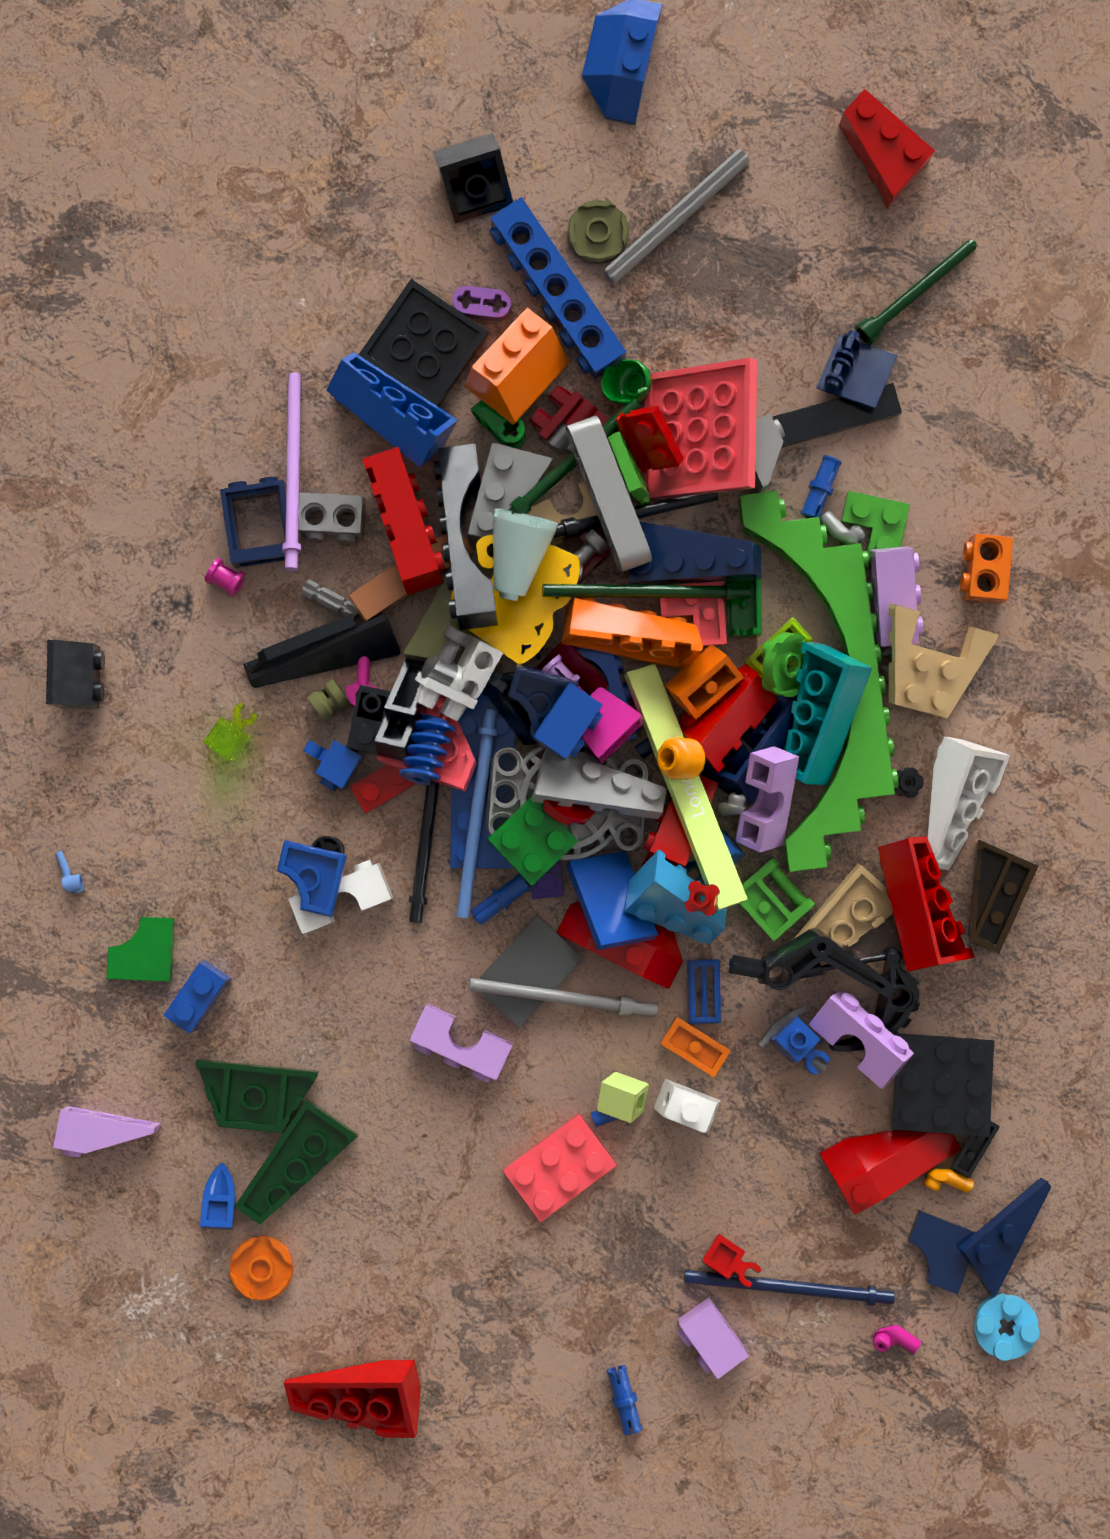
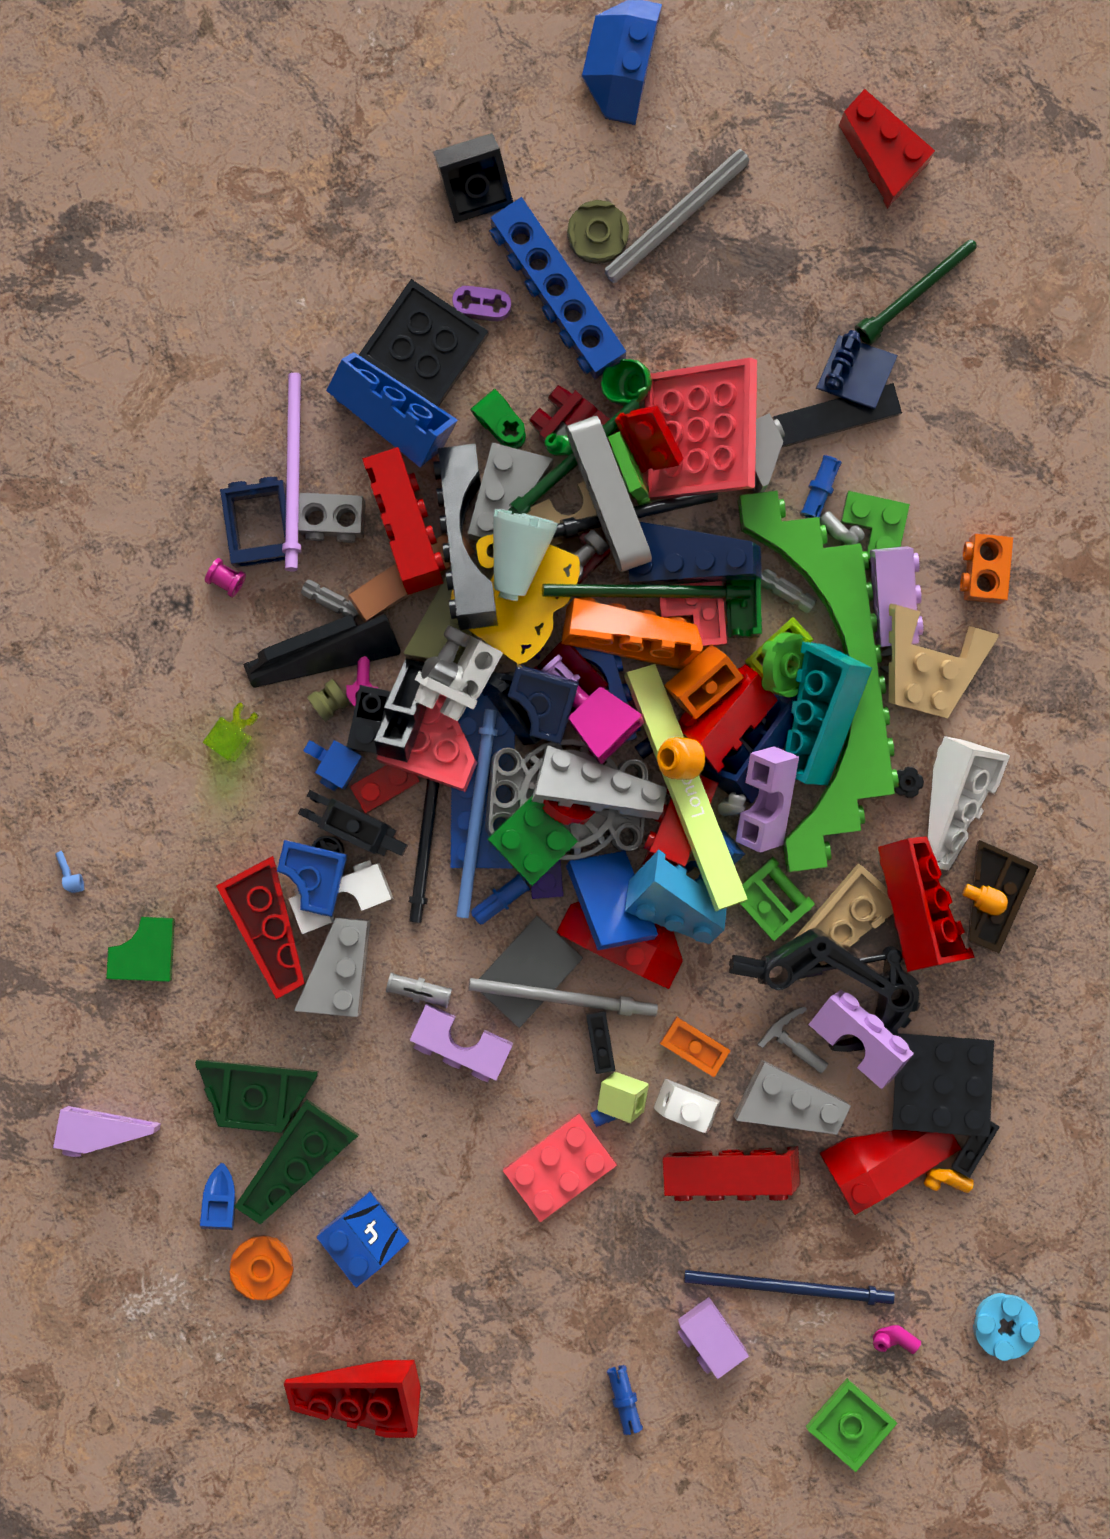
black slope [46,640,105,709] -> none
blue brick [163,961,232,1034] -> none
blue piece [399,714,456,786] -> none
orange slope [464,307,569,425] -> none
blue brick [532,683,603,760] -> none
red plate [685,881,720,916] -> none
blue tile [687,959,721,1024] -> none
red plate [701,1234,761,1287] -> none
blue brick [769,1017,830,1075] -> none
dark blue tile [908,1210,976,1294] -> none
dark blue wing [958,1178,1051,1297] -> none
none -> red wedge [216,856,305,999]
none -> light grey wedge [294,917,371,1017]
none -> black hinge [298,790,408,856]
none -> blue slope [316,1191,409,1288]
none -> light grey pin [386,972,452,1008]
none -> green arm [544,433,573,456]
none -> black piece [586,1010,616,1074]
none -> red wedge [663,1146,801,1201]
none -> light grey wedge [733,1059,851,1135]
none -> light grey axle [761,569,817,613]
none -> bright green plate [806,1378,898,1472]
none -> light orange cylinder [962,884,1008,915]

